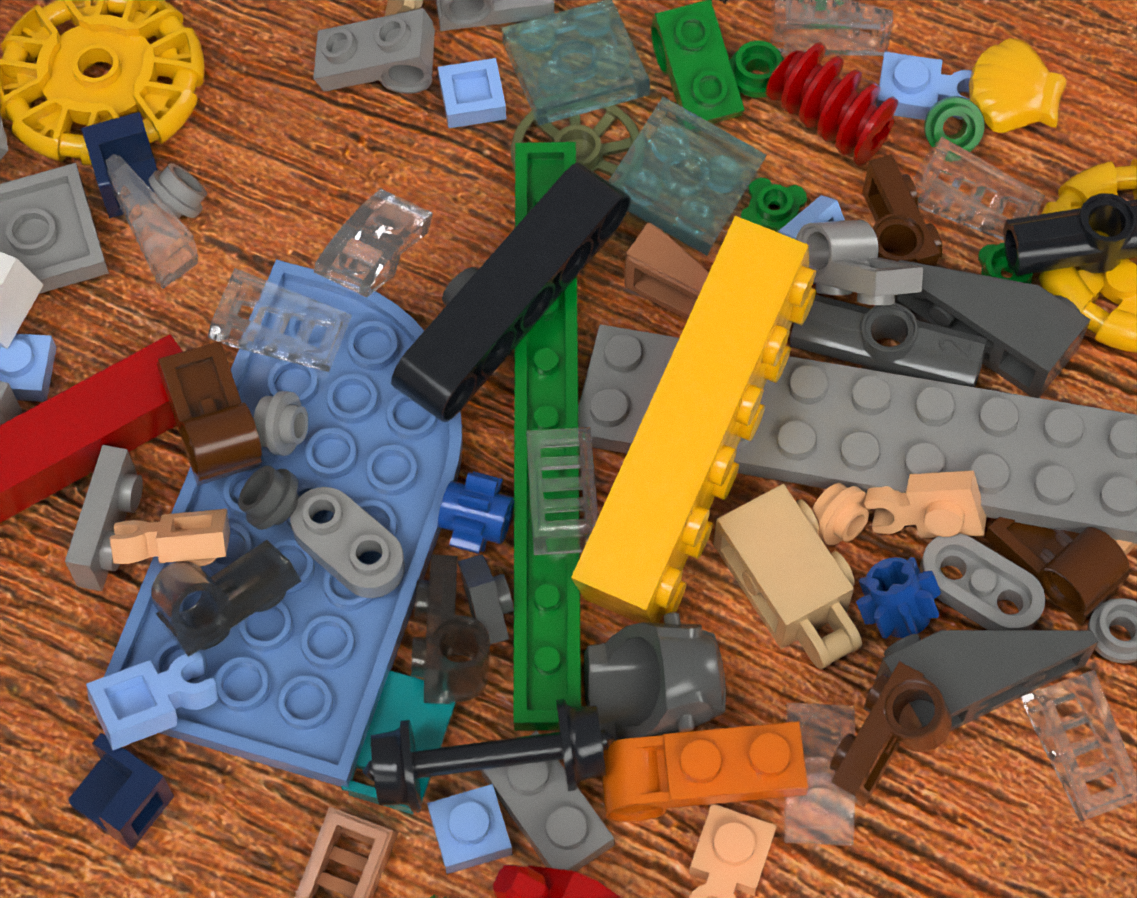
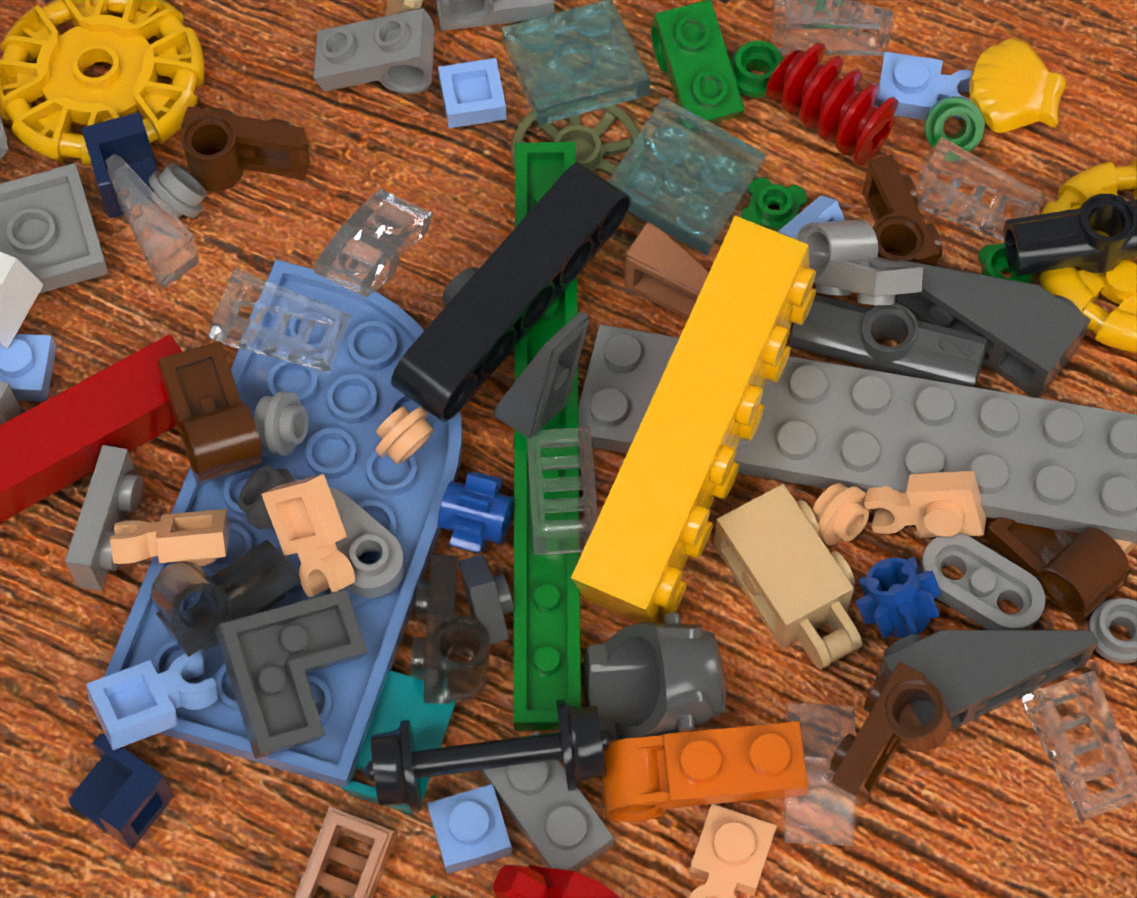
none -> reddish brown plate [181,106,310,192]
none -> dark grey plate [215,589,368,759]
none -> light nougat plate [261,474,355,597]
none -> light nougat plate [375,406,435,465]
none -> dark grey slope [494,311,589,439]

